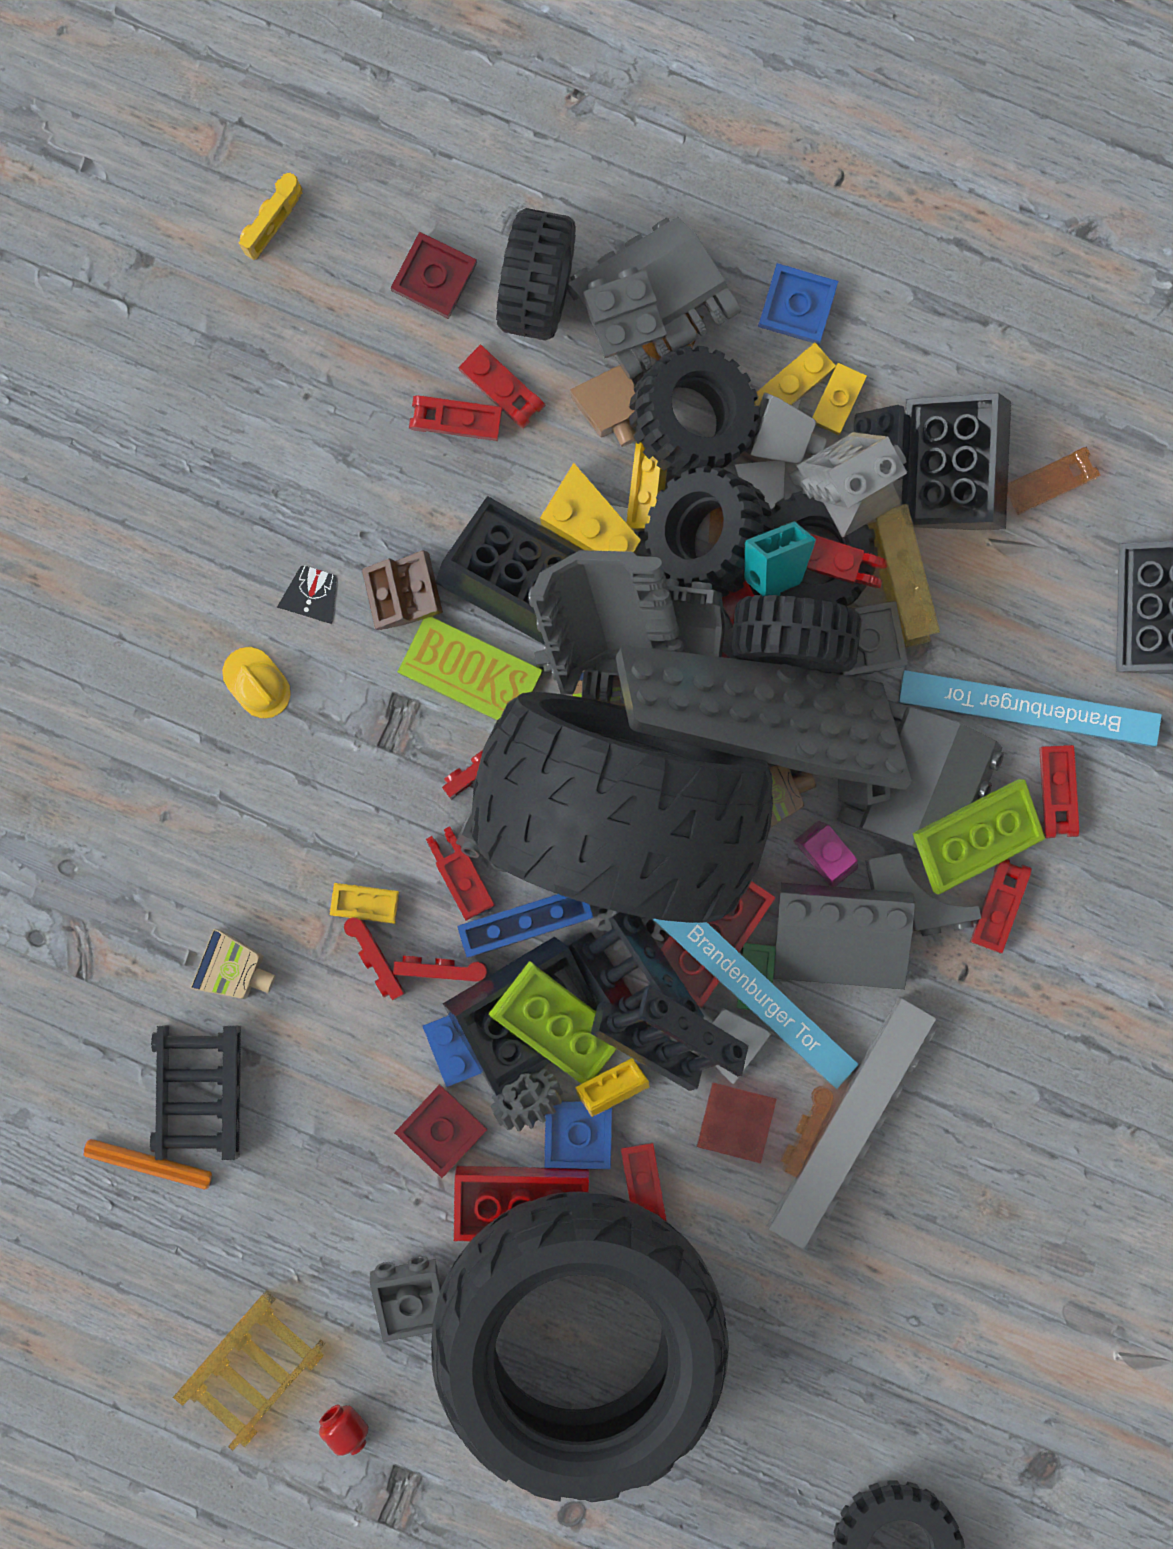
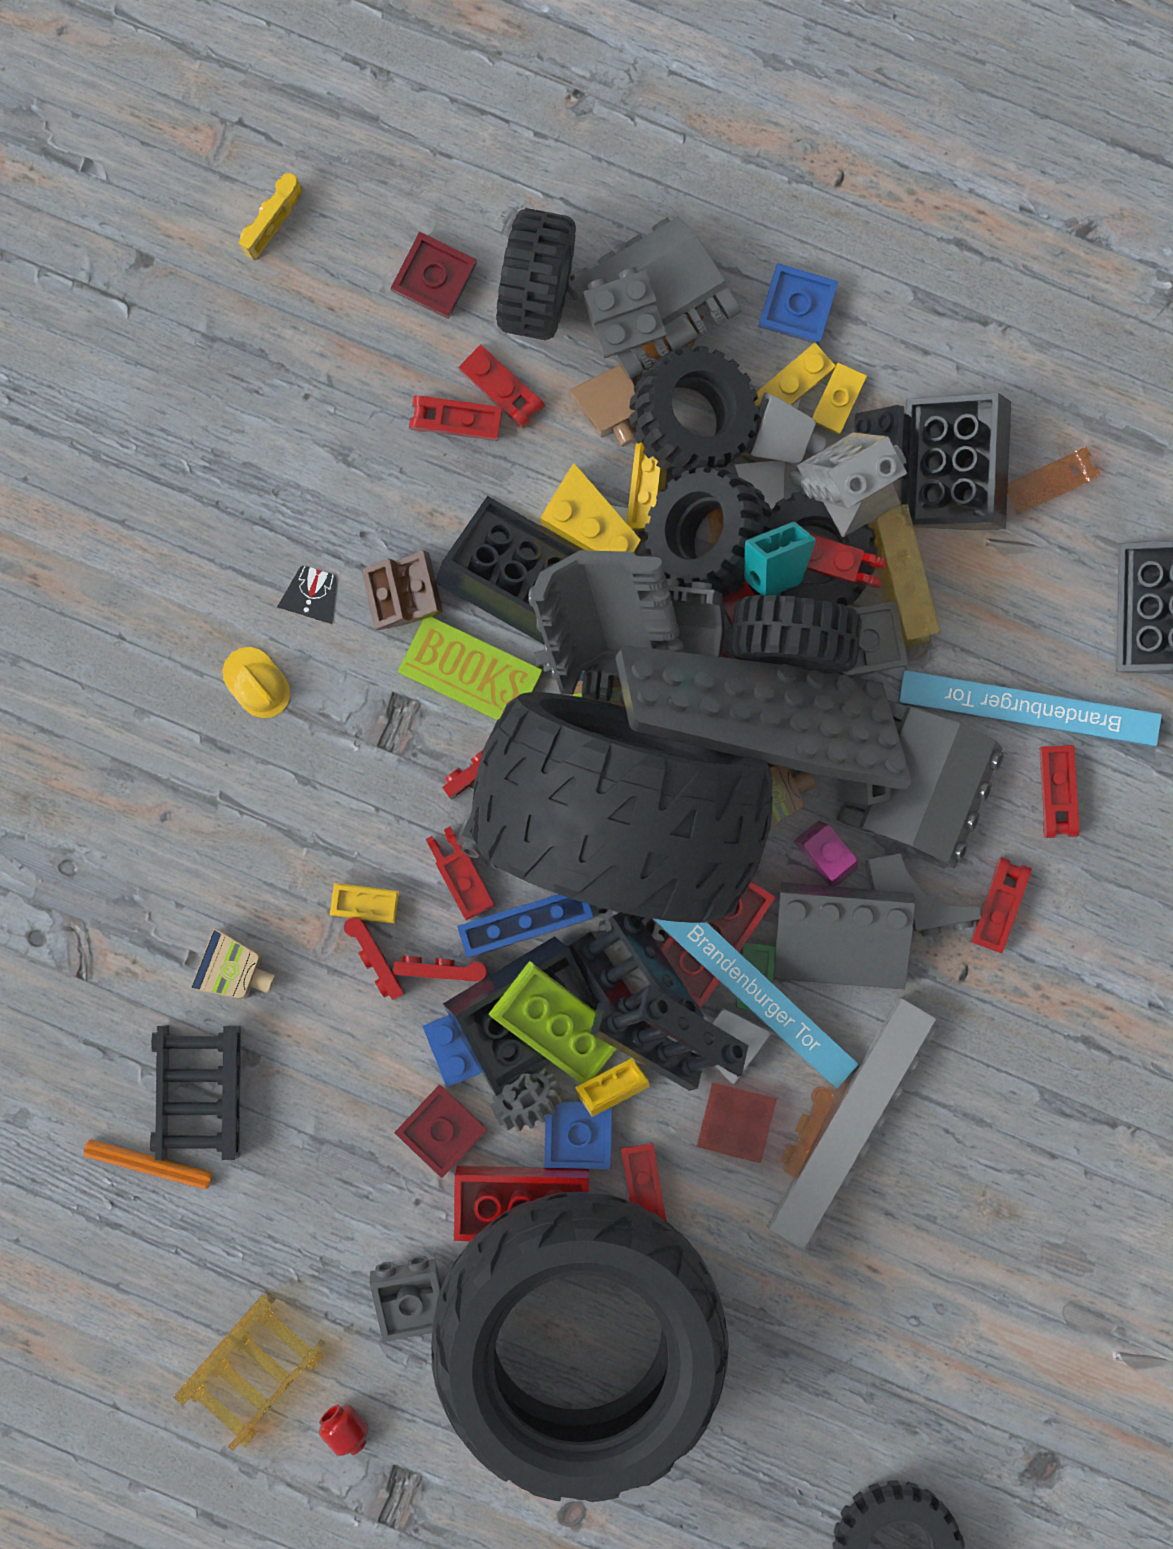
lime tile [912,779,1046,894] -> none

